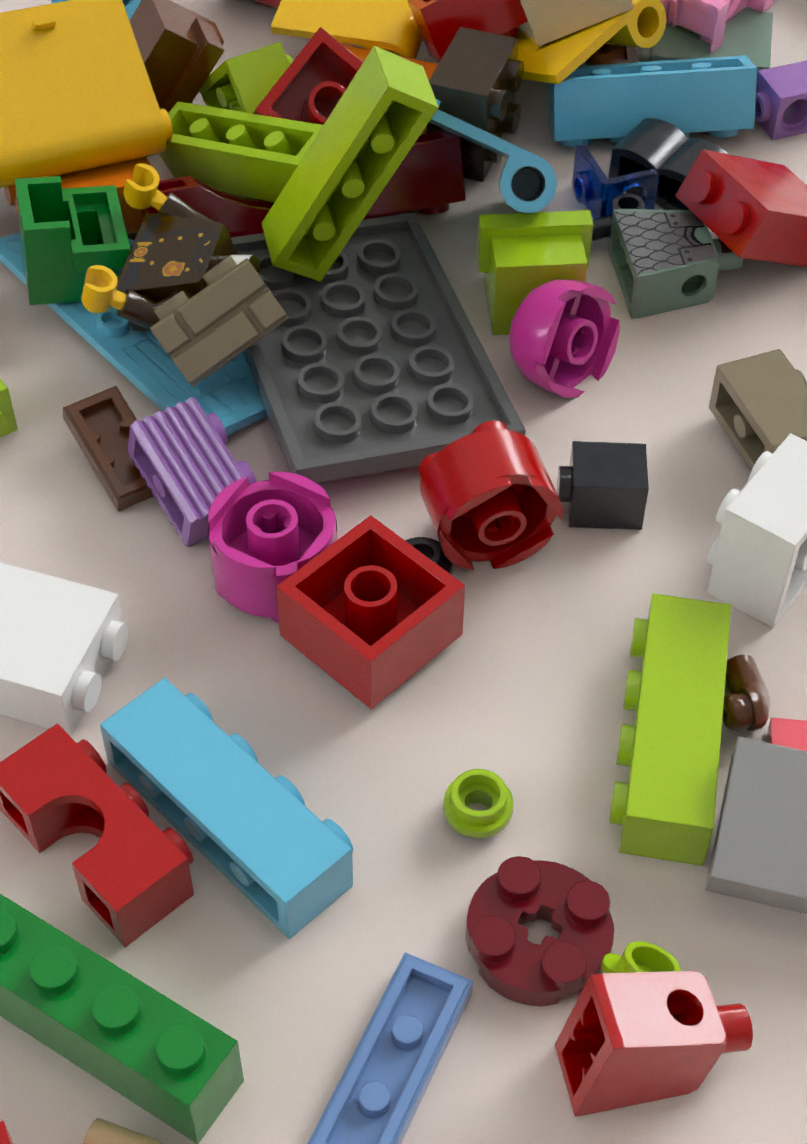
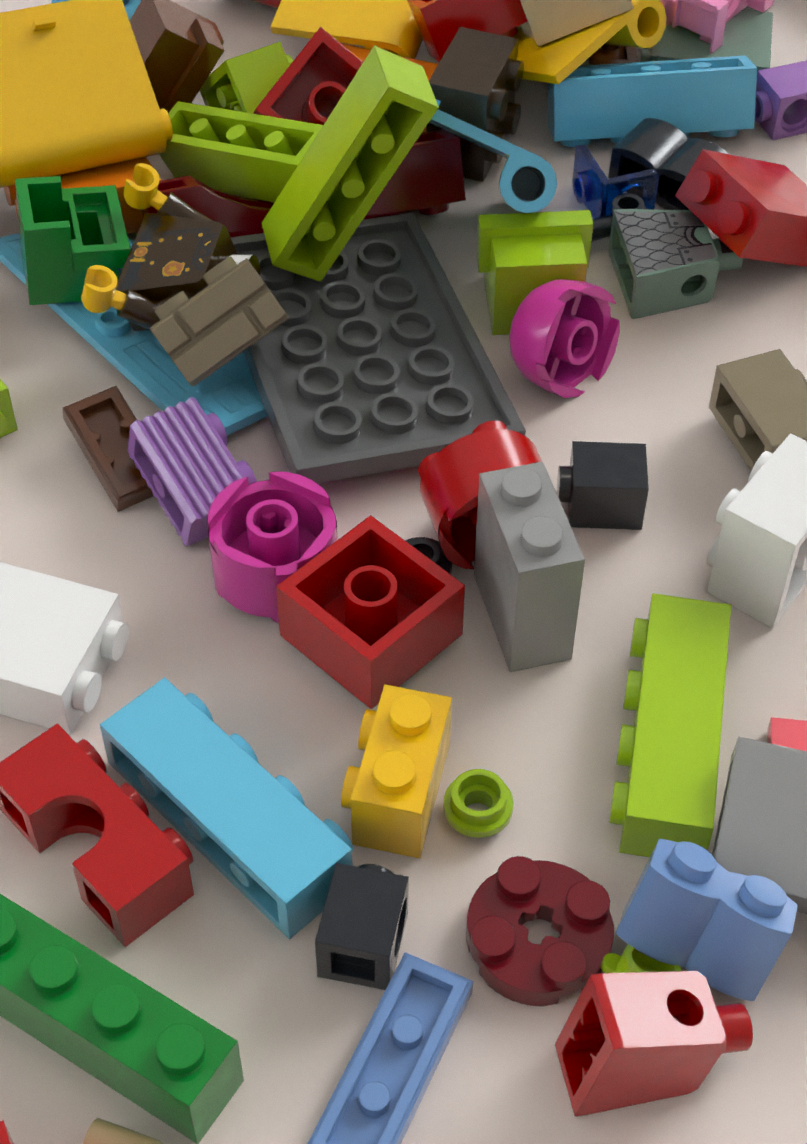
reddish brown arm [722,654,770,731] -> none
none -> black brick [315,863,409,990]
none -> yellow brick [341,684,452,859]
none -> light grey brick [474,461,585,672]
none -> medium blue brick [616,839,798,1001]

